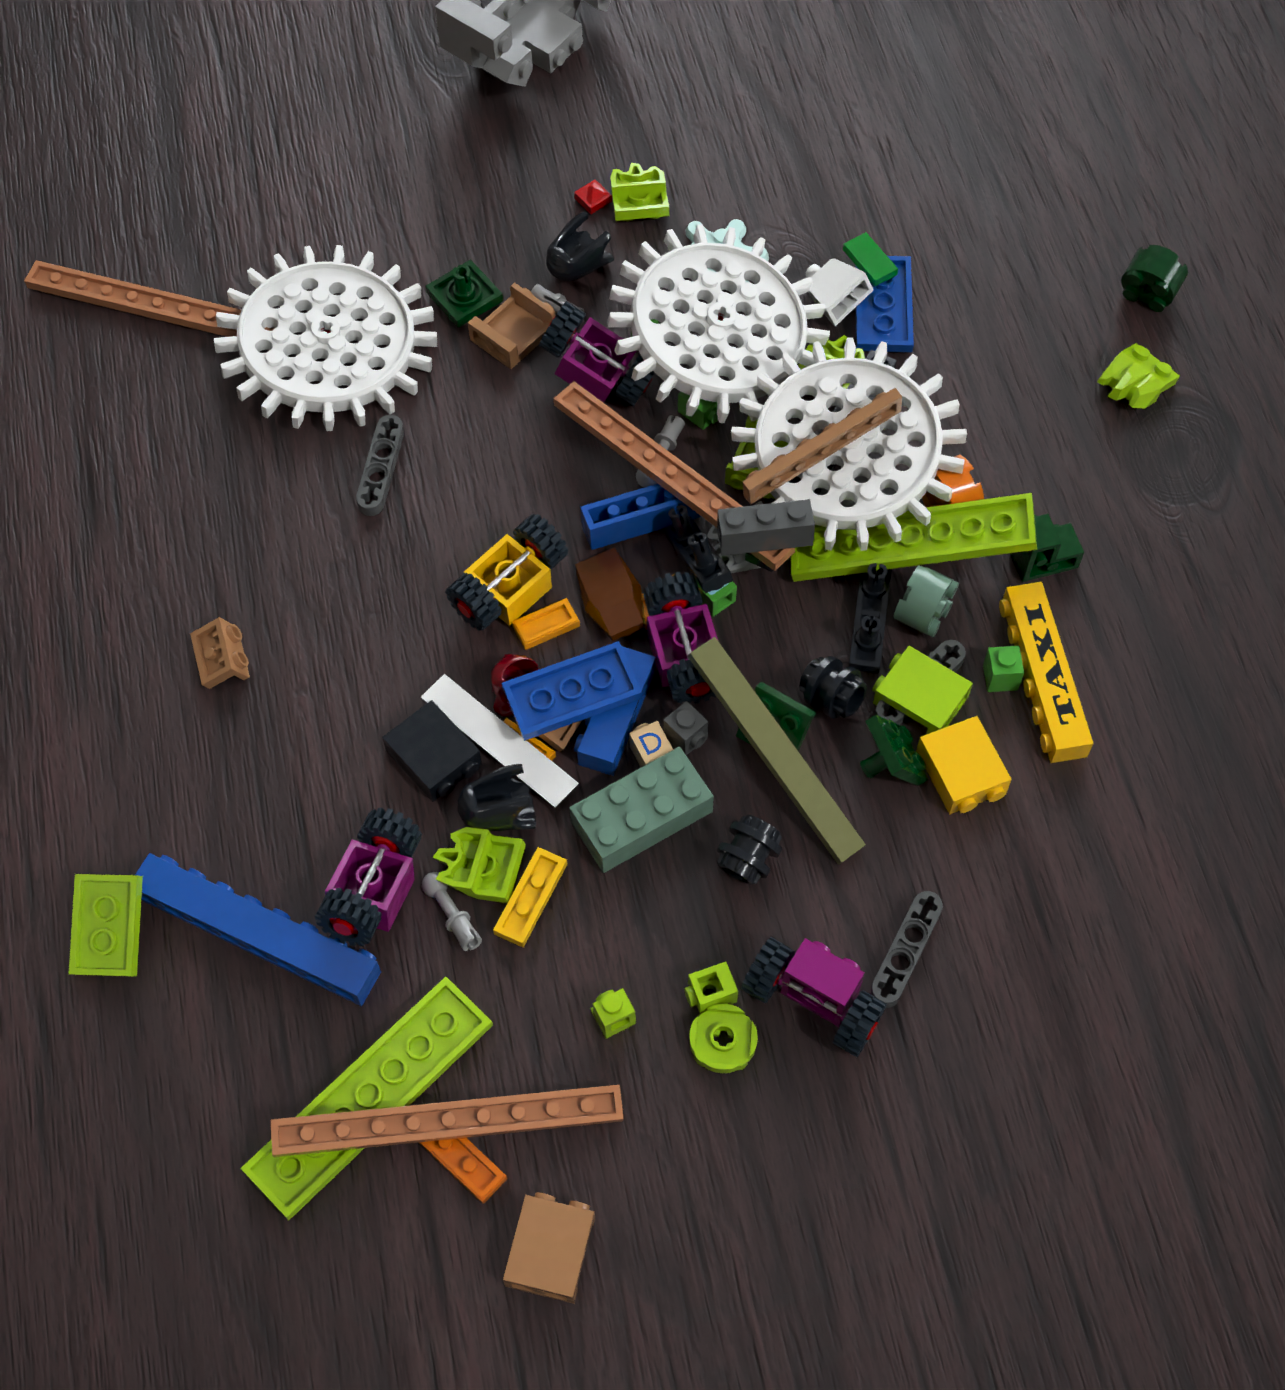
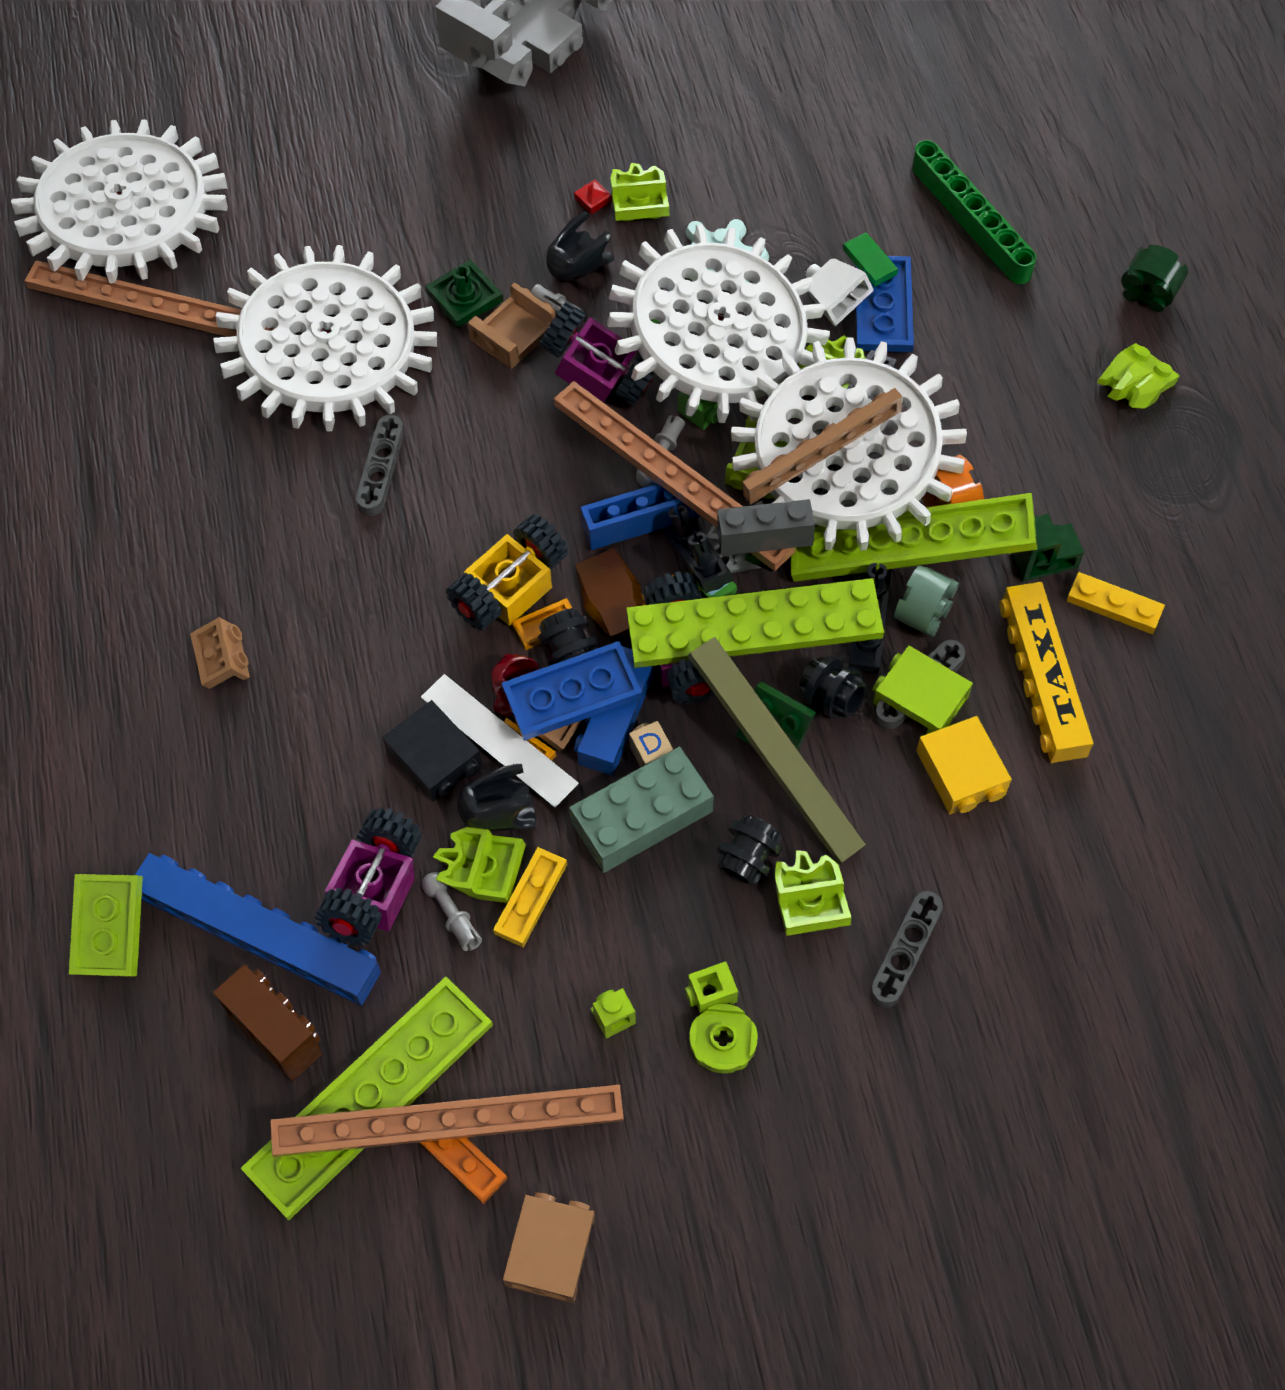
dark grey brick [663,701,708,756] -> none
brick [741,937,887,1058] -> none
dark green plate [860,715,929,786] -> none
bright green brick [983,646,1024,692] -> none
none -> white gear [11,120,228,283]
none -> reddish brown brick [213,964,323,1082]
none -> black piece [537,608,599,666]
none -> lime plate [627,578,884,668]
none -> lime plate [775,850,851,936]
none -> green beam [912,140,1037,284]
none -> yellow plate [1067,572,1165,635]

